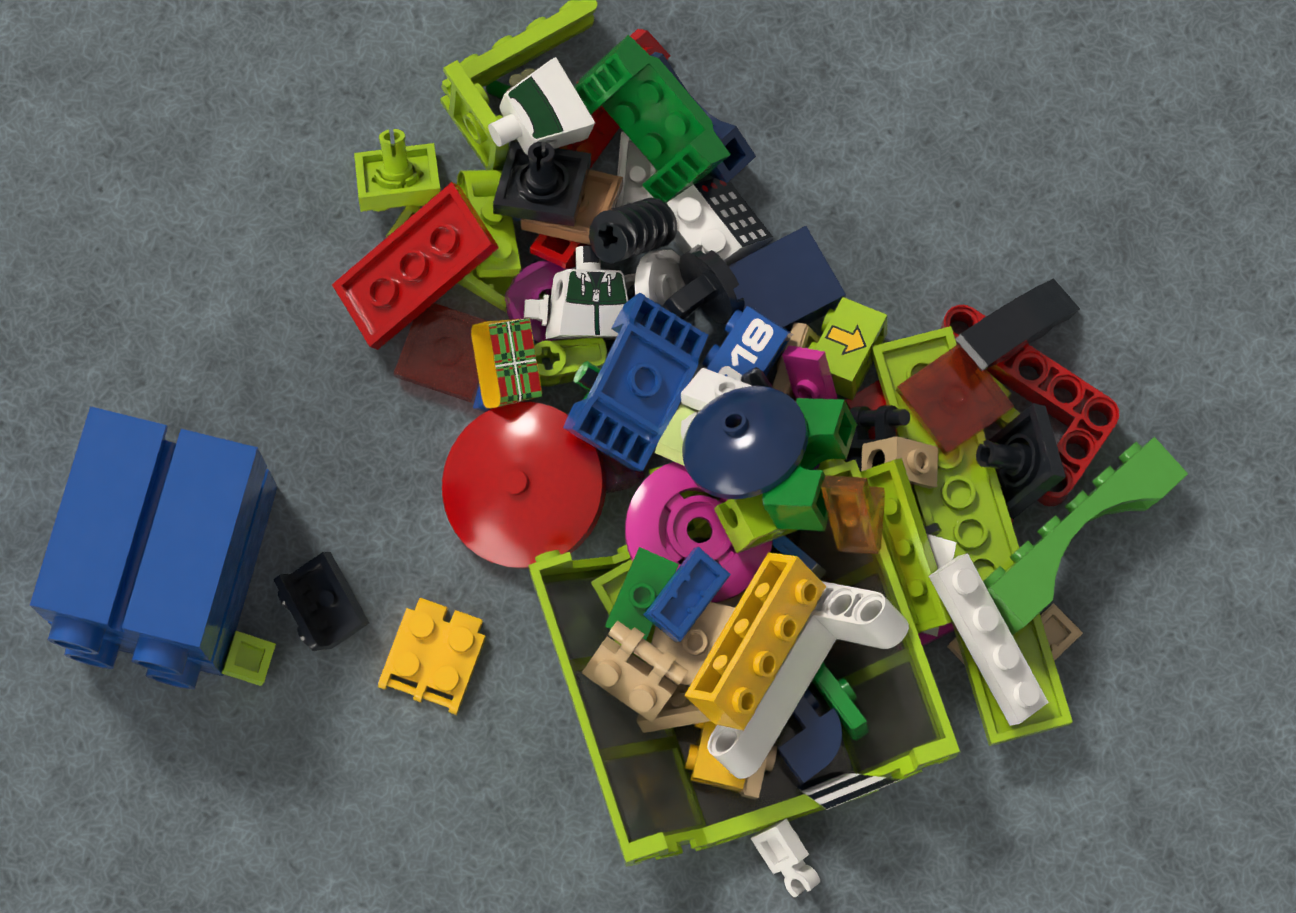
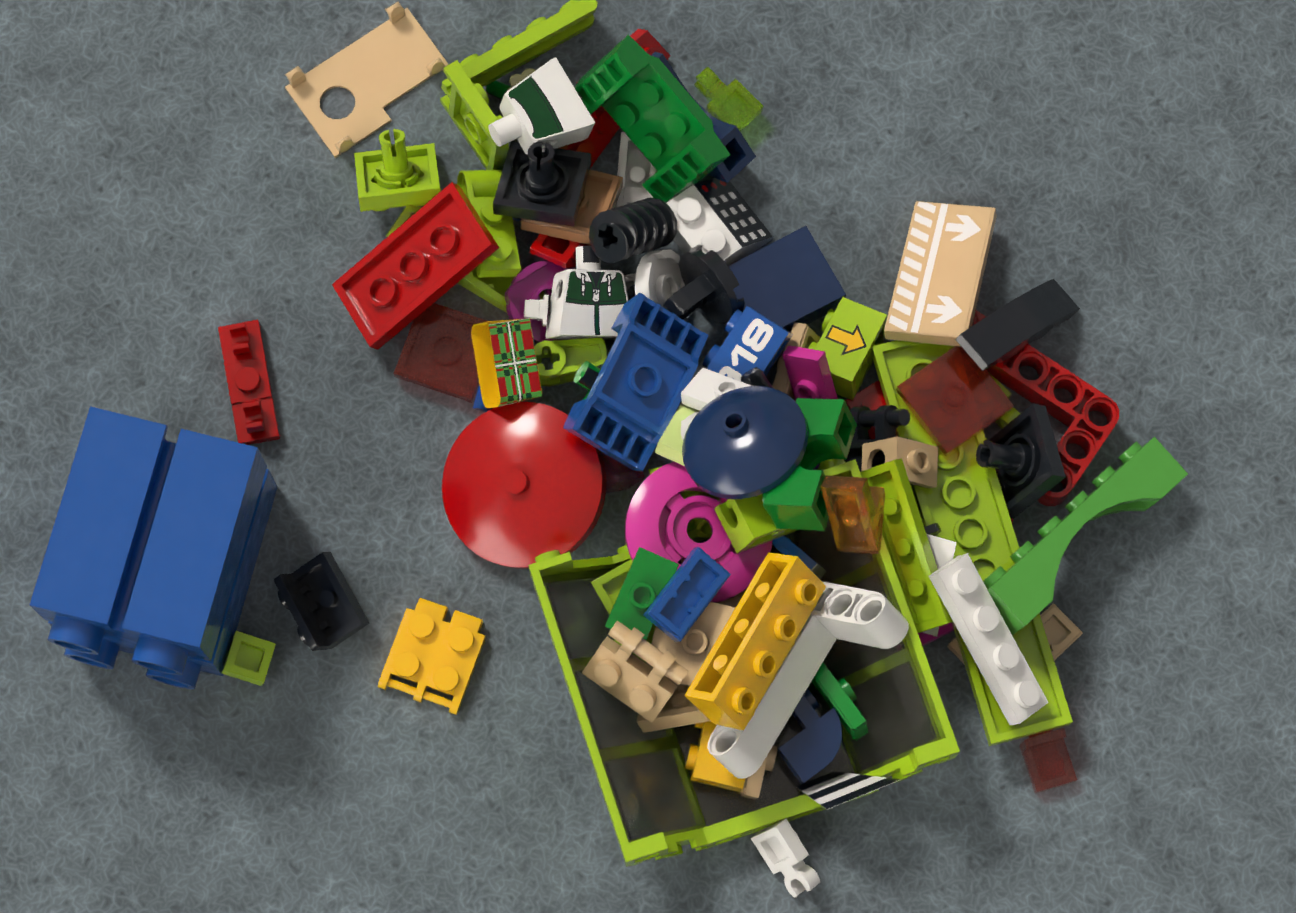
none -> red plate [218,319,280,445]
none -> tan piece [285,1,449,158]
none -> clear neon green plate [694,67,764,132]
none -> tan tile [884,201,997,347]
none -> clear red bracket [1019,728,1077,794]

